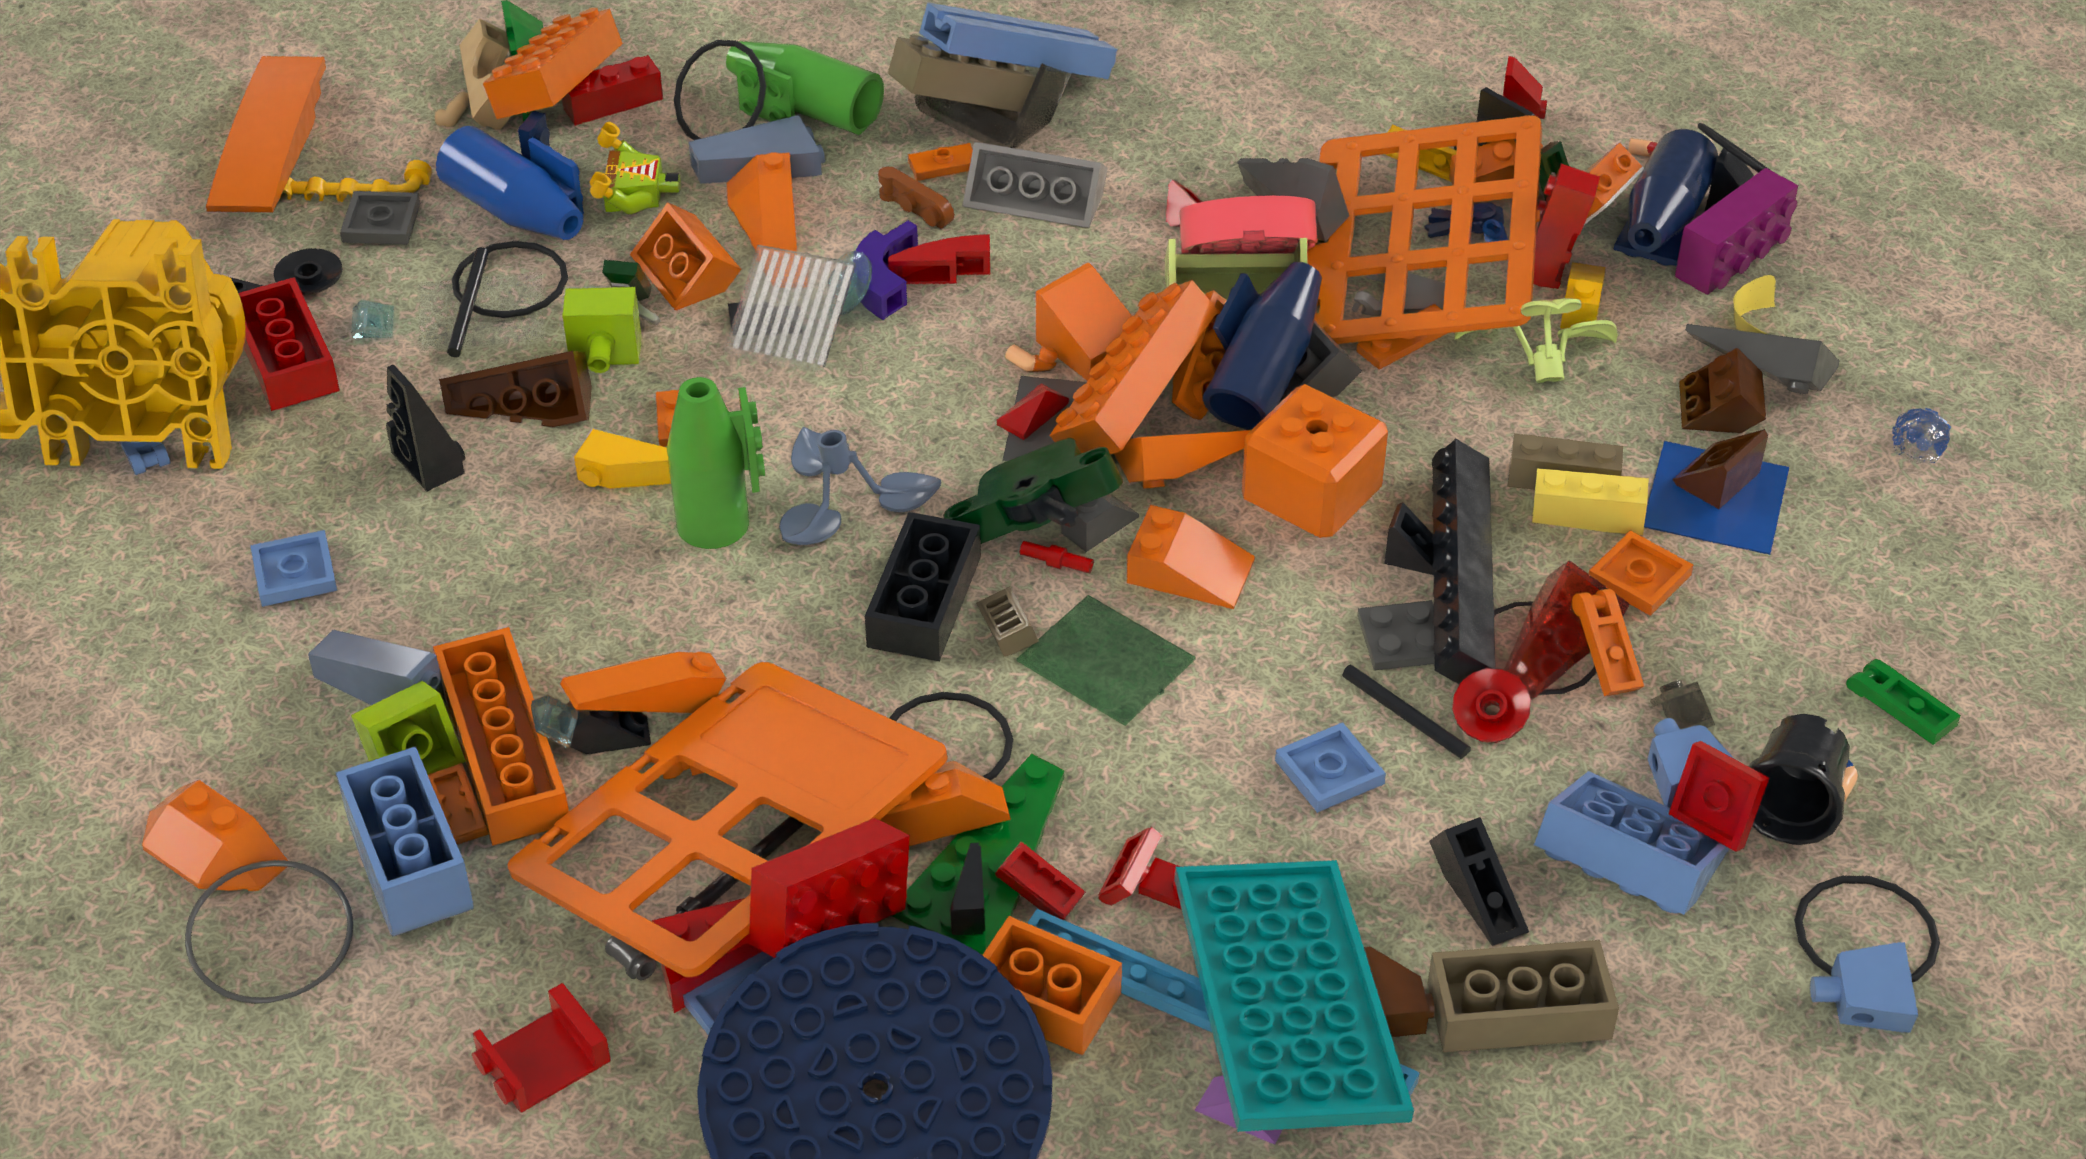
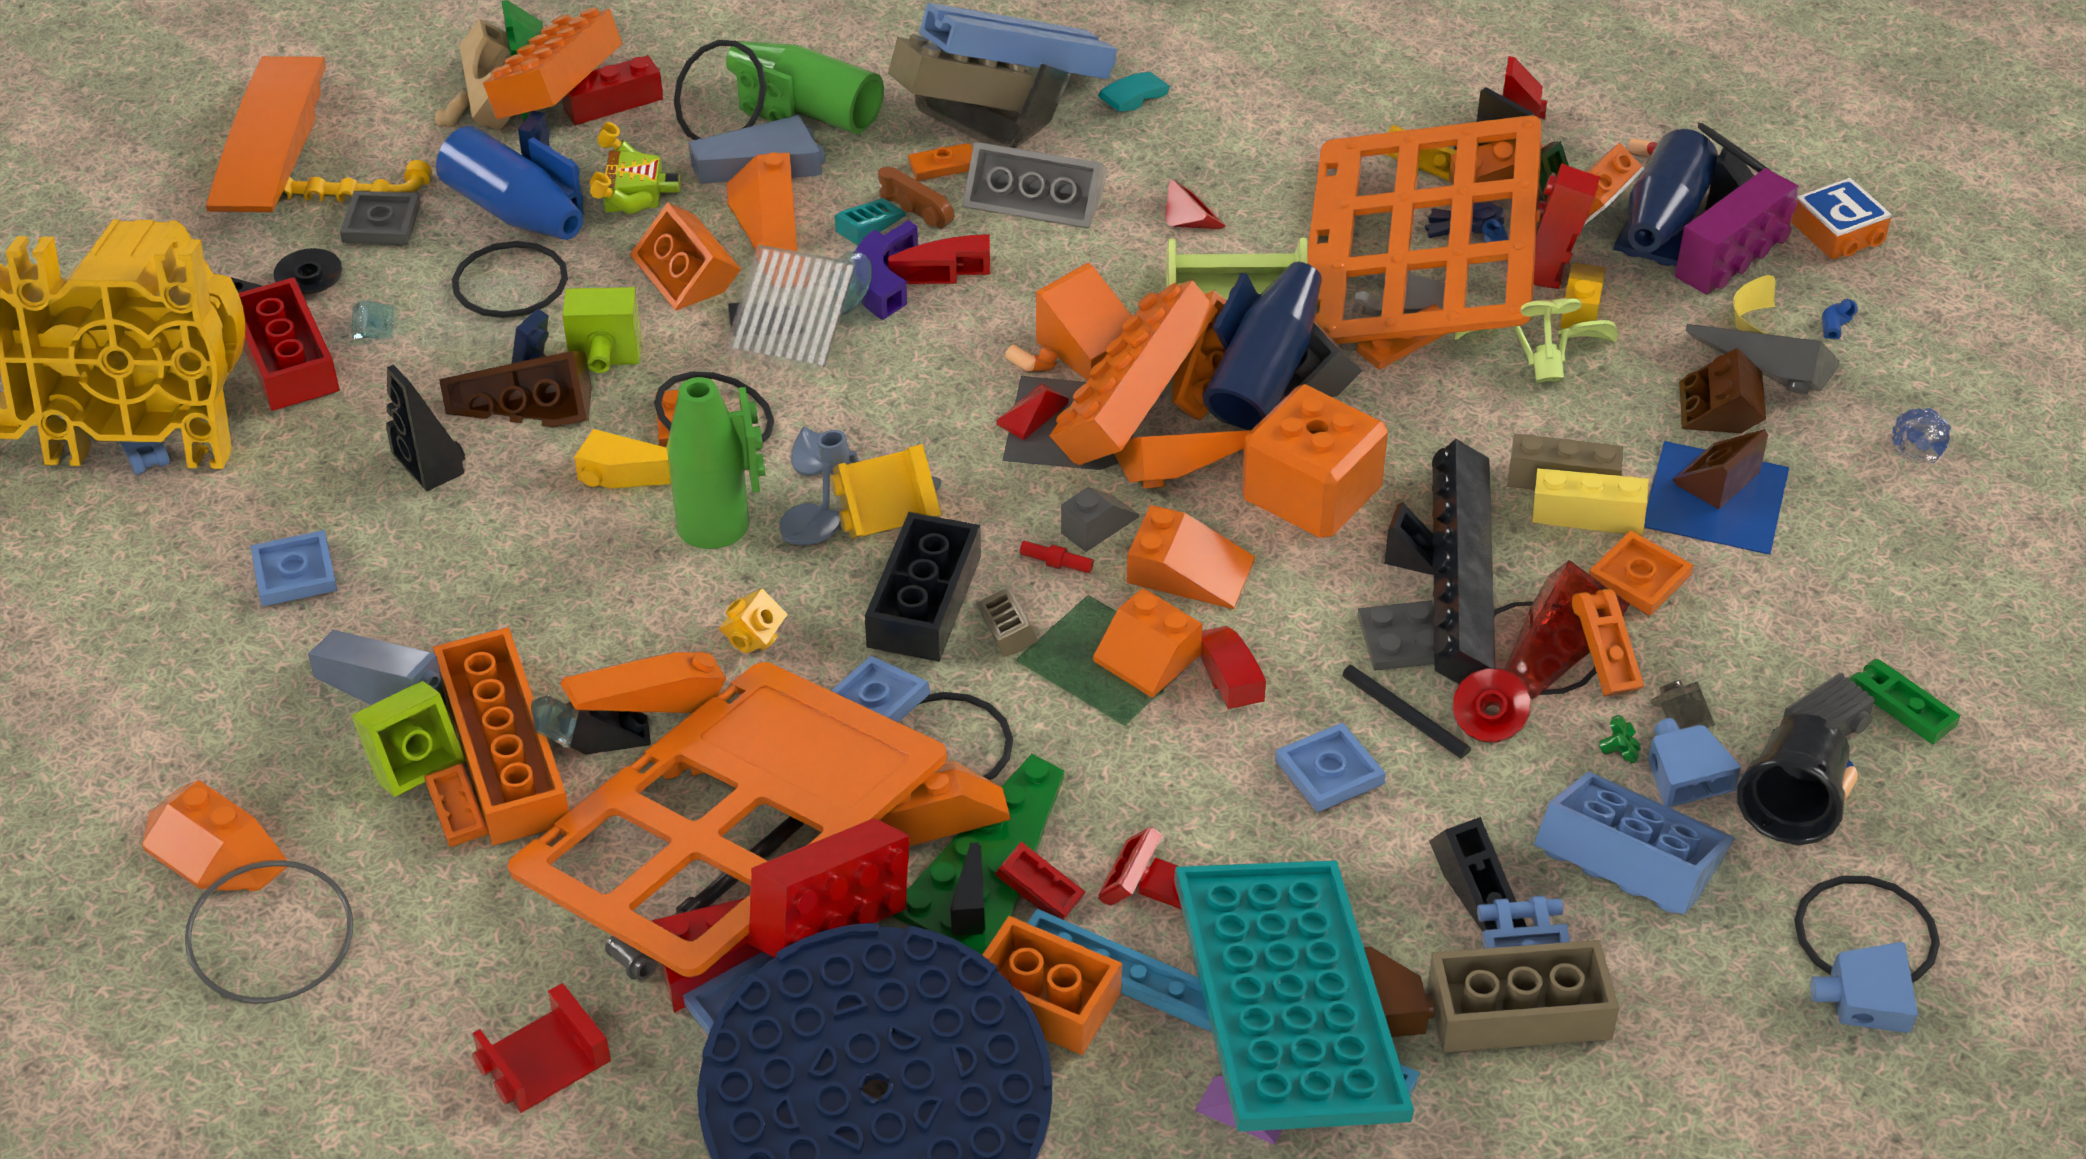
medium blue brick [336,746,474,937] -> none
black bar [447,247,489,357] -> none
dark green piece [602,259,661,325] -> none
dark green piece [943,438,1123,544] -> none
coral brick [1179,196,1317,254] -> none
dark grey wedge [1237,158,1349,242] -> none
red plate [1668,741,1769,852] -> none
none -> dark blue plate [511,308,549,364]
none -> black piece [654,371,774,443]
none -> yellow brick [719,588,788,654]
none -> yellow panel [830,444,941,539]
none -> medium blue plate [831,656,931,722]
none -> teal slope [835,198,906,245]
none -> orange slope [1093,588,1203,698]
none -> teal slope [1098,71,1170,111]
none -> red slope [1200,626,1266,709]
none -> medium blue plate [1477,896,1570,948]
none -> green plant [1599,715,1641,764]
none -> dark grey brick [1782,673,1875,737]
none -> piece [1791,178,1892,260]
none -> blue arm [1822,299,1858,339]

